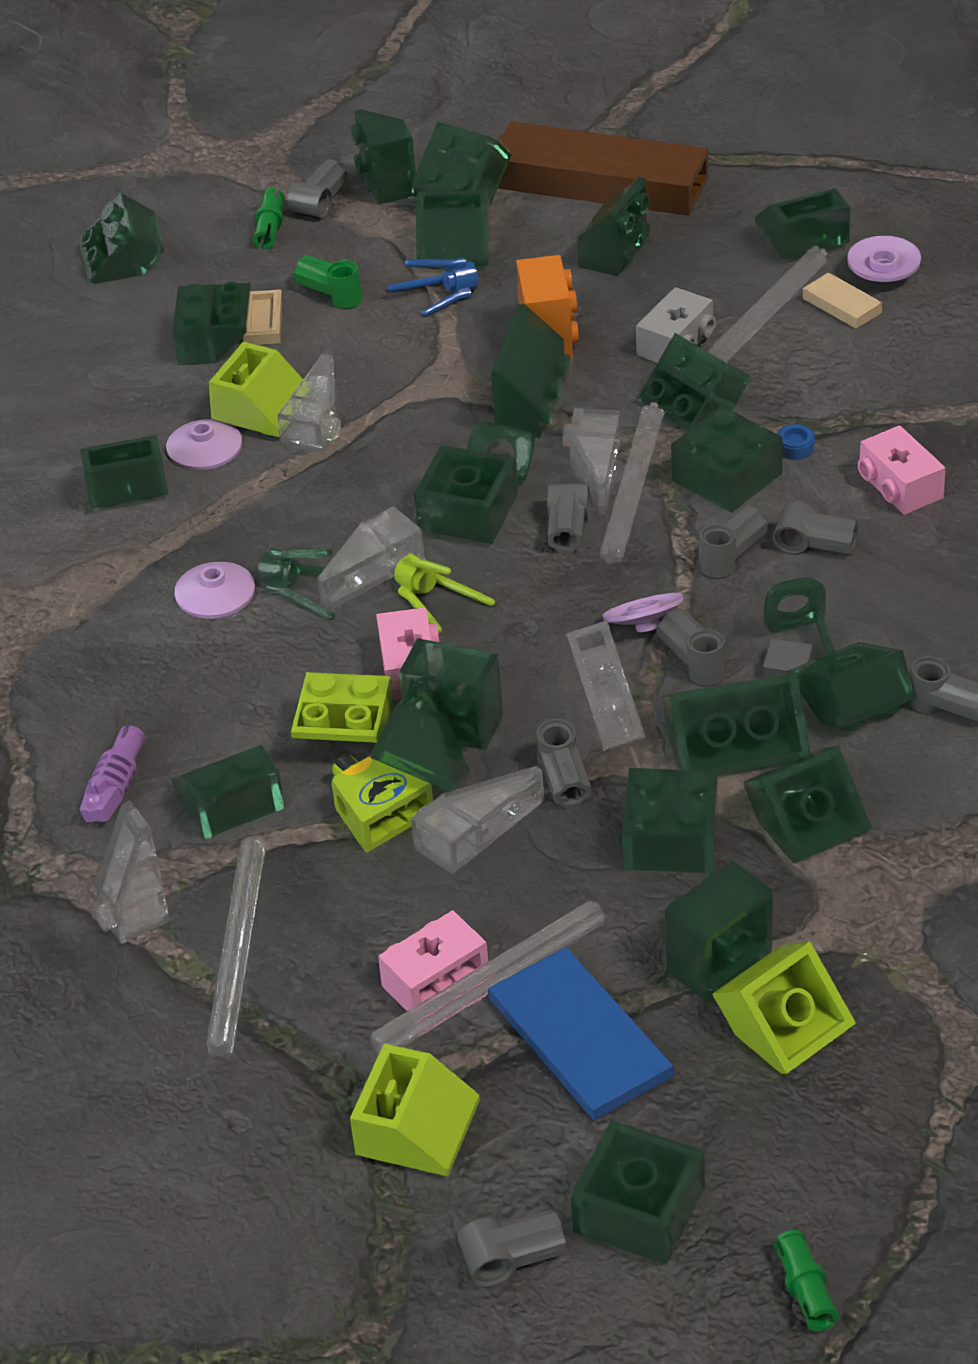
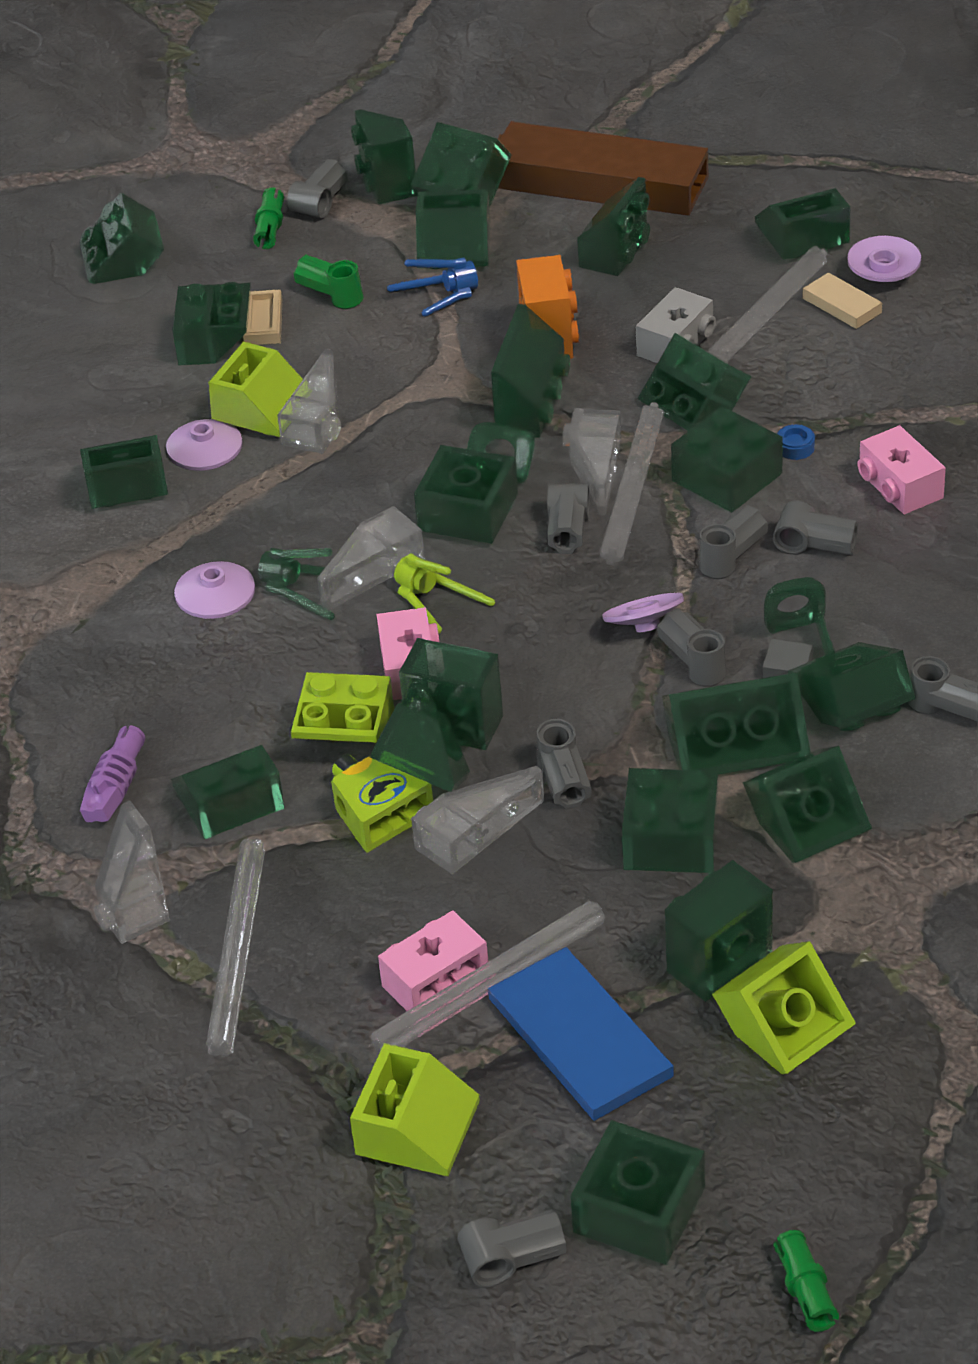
clear slope [566,620,646,752] -> none

